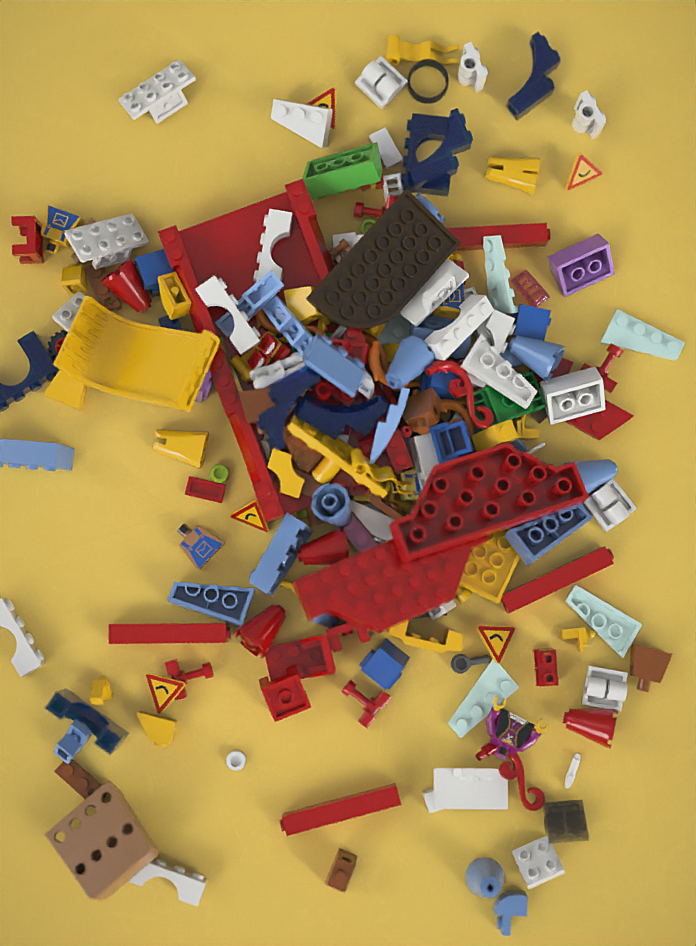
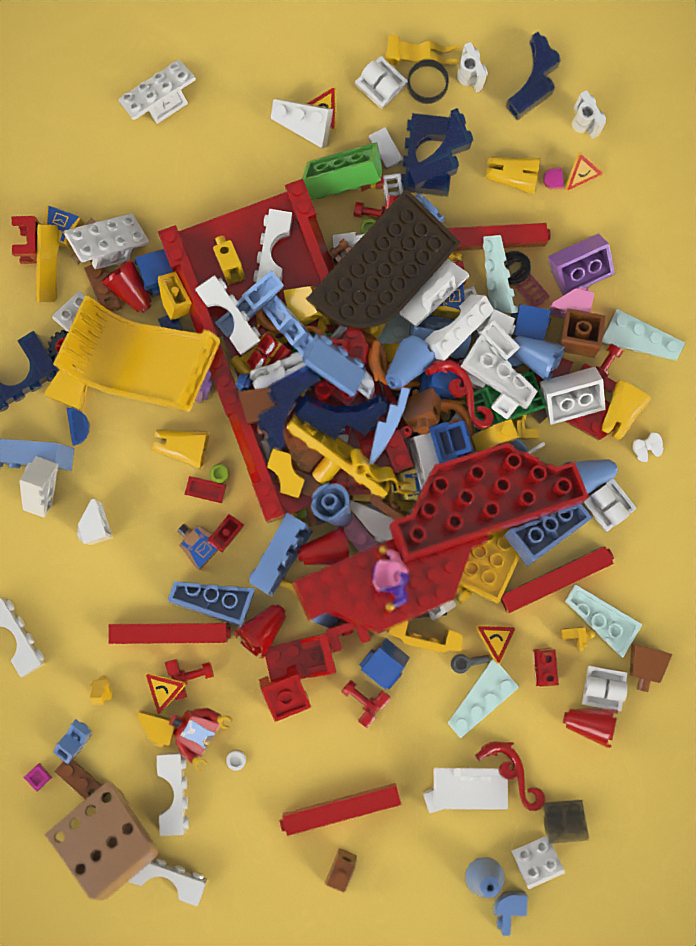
arch [45,688,129,755] -> none
yellow slope [61,264,88,294] -> none
piece [230,500,270,533] -> none
torso [486,696,549,759] -> none
white piece [565,753,581,789] -> none
none -> white wedge [20,456,58,518]
none -> dark pink tile [24,763,53,792]
none -> yellow slope [36,224,58,302]
none -> blue plate [67,408,90,446]
none -> white slope [77,499,113,545]
none -> white arch [157,752,189,836]
none -> red torso [169,708,232,771]
none -> red slope [207,514,244,553]
none -> yellow torso [213,236,246,286]
none -> blue plate [236,373,252,392]
none -> bright pink piece [373,545,409,611]
none -> white tile [479,319,520,360]
none -> white plate [491,391,519,419]
none -> black piece [504,251,531,285]
none -> dark pink tile [543,168,564,189]
none -> bright pink slope [548,287,594,319]
none -> dark orange slope [558,308,605,358]
none -> yellow piece [601,381,651,440]
none -> white piece [633,432,664,462]

